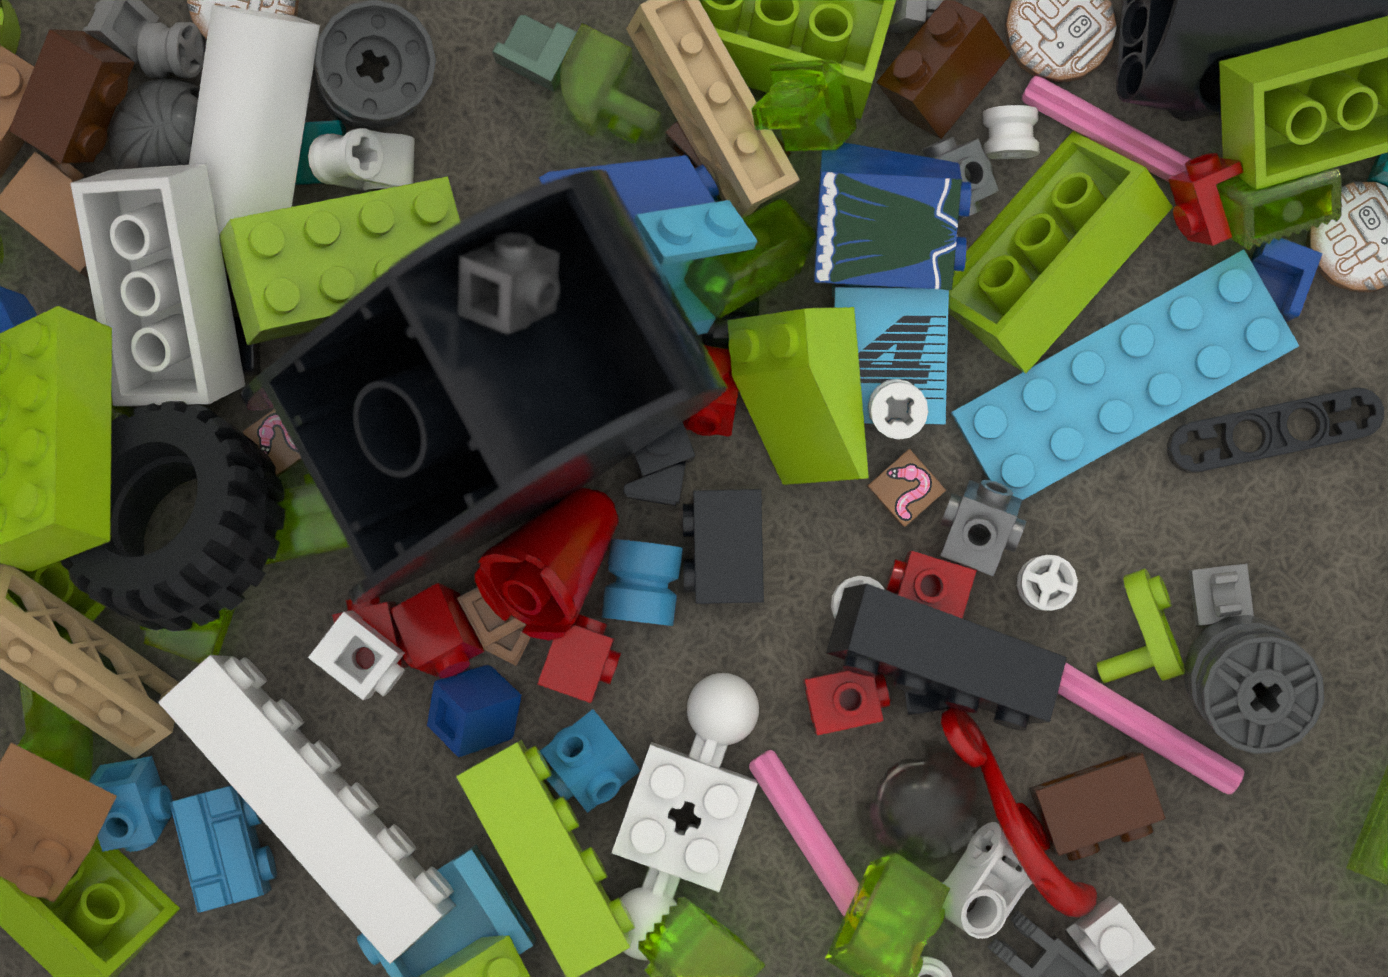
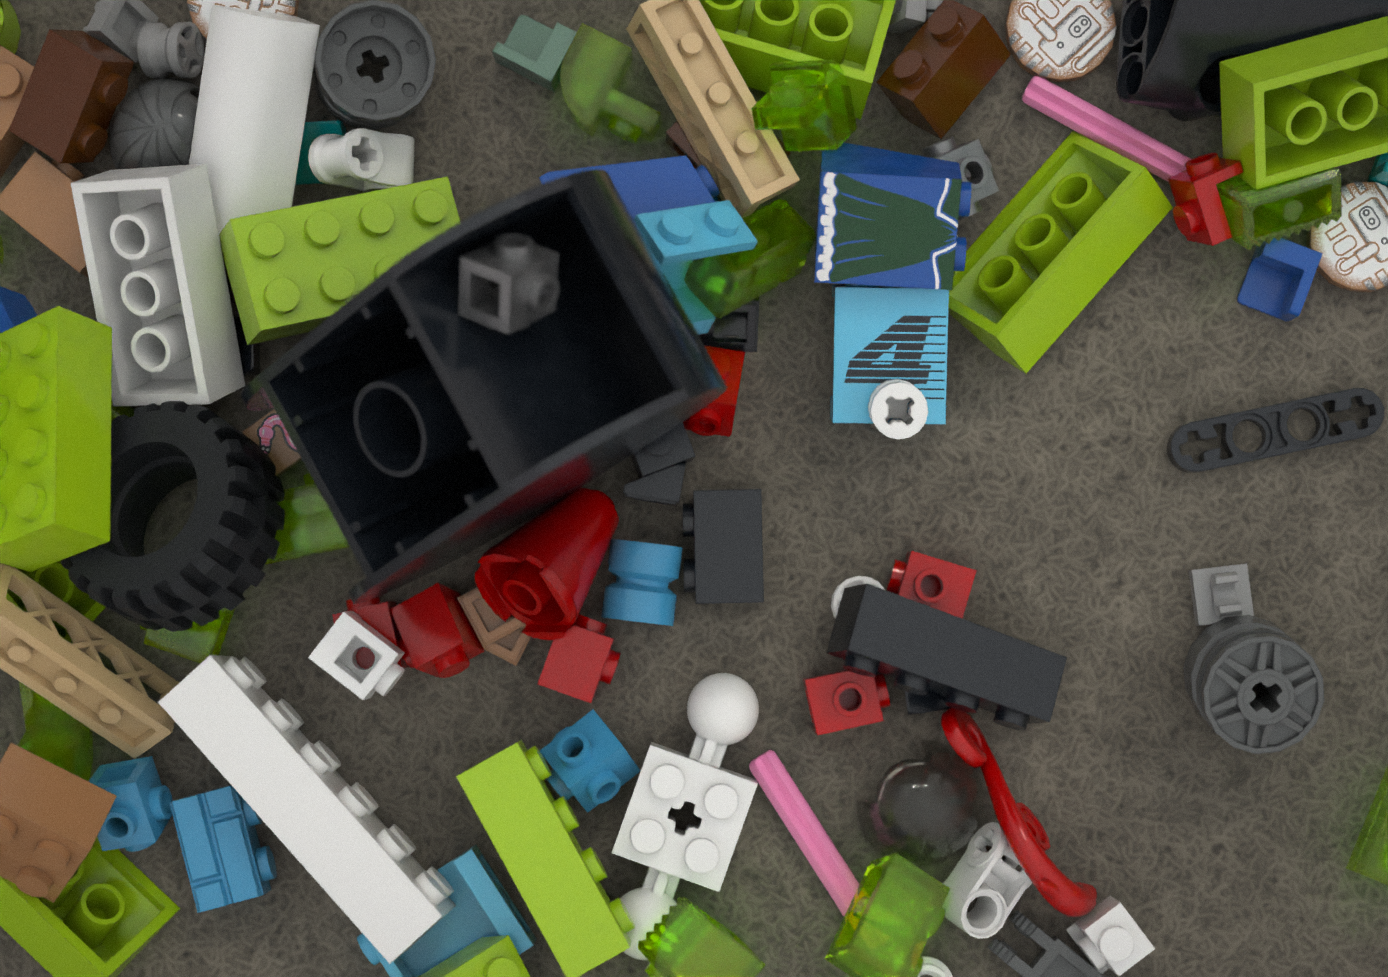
blue panel [427,665,522,758] -> none
lime slope [727,307,869,485] -> none
medium nougat tile [867,449,946,528] -> none
flat silver brick [940,480,1027,577] -> none
medium azure plate [951,249,1299,500] -> none
white wheel [982,105,1040,159] -> none
white wheel [1016,554,1078,611] -> none
reddish brown brick [1029,752,1166,861] -> none
bright pink axle [1058,663,1245,795] -> none
lime piece [1097,568,1185,684] -> none

